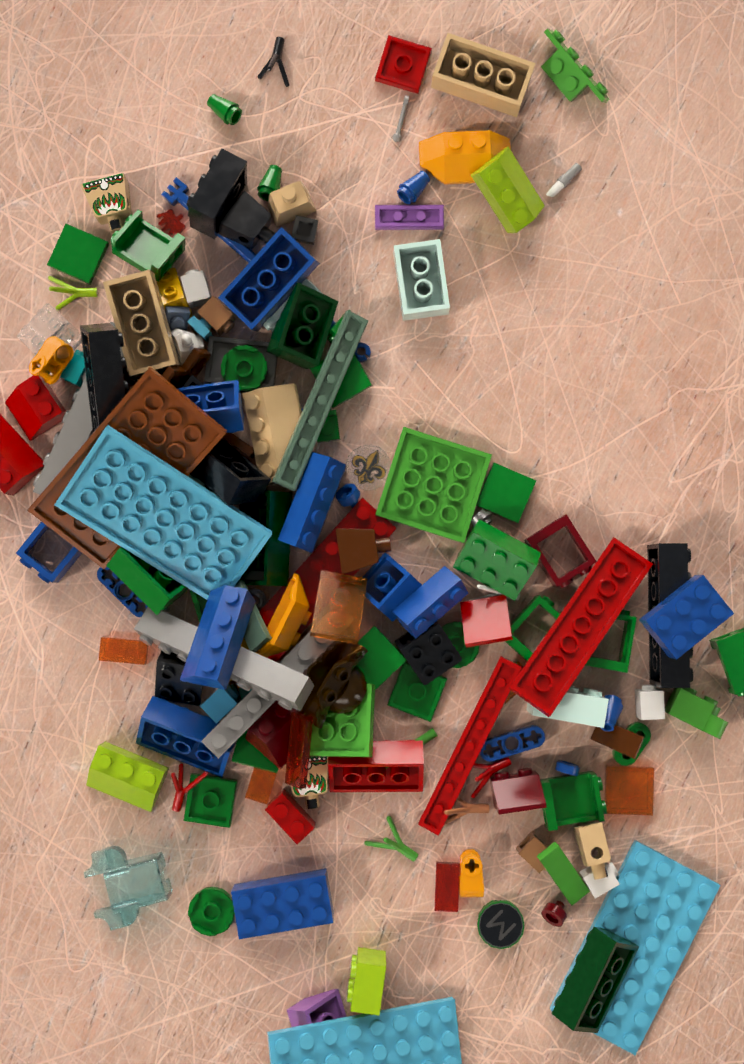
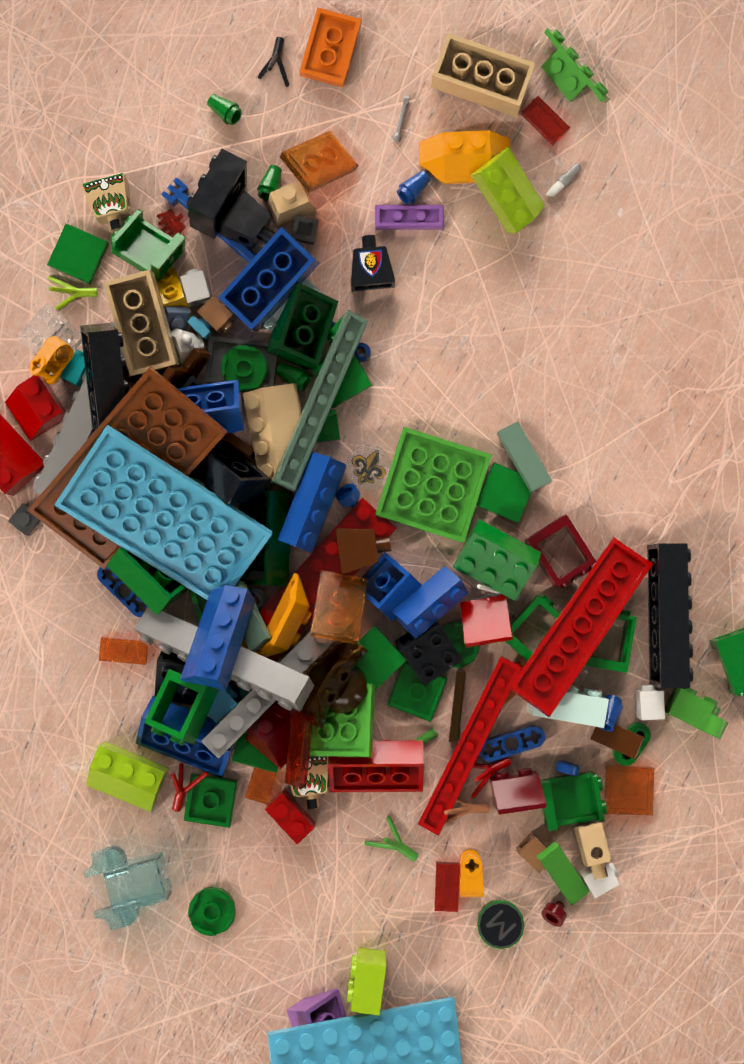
blue window [16,522,82,583] -> none
blue brick [231,868,334,939] -> none
red tile [375,35,432,94] -> none
light aqua brick [393,239,450,321] -> none
flat silver plate [471,509,492,528] -> none
medium azure plate [550,840,721,1055] -> none
dark green slope [551,927,639,1033] -> none
blue brick [639,575,734,660] -> none
none -> dark grey plate [8,503,40,536]
none -> green window [144,669,218,746]
none -> green cone [276,362,312,392]
none -> clear orange tile [280,131,359,193]
none -> orange plate [299,7,362,88]
none -> black torso [351,235,395,292]
none -> dark brown tile [449,669,466,743]
none -> sand green tile [497,422,552,493]
none -> clear red tile [521,96,570,146]

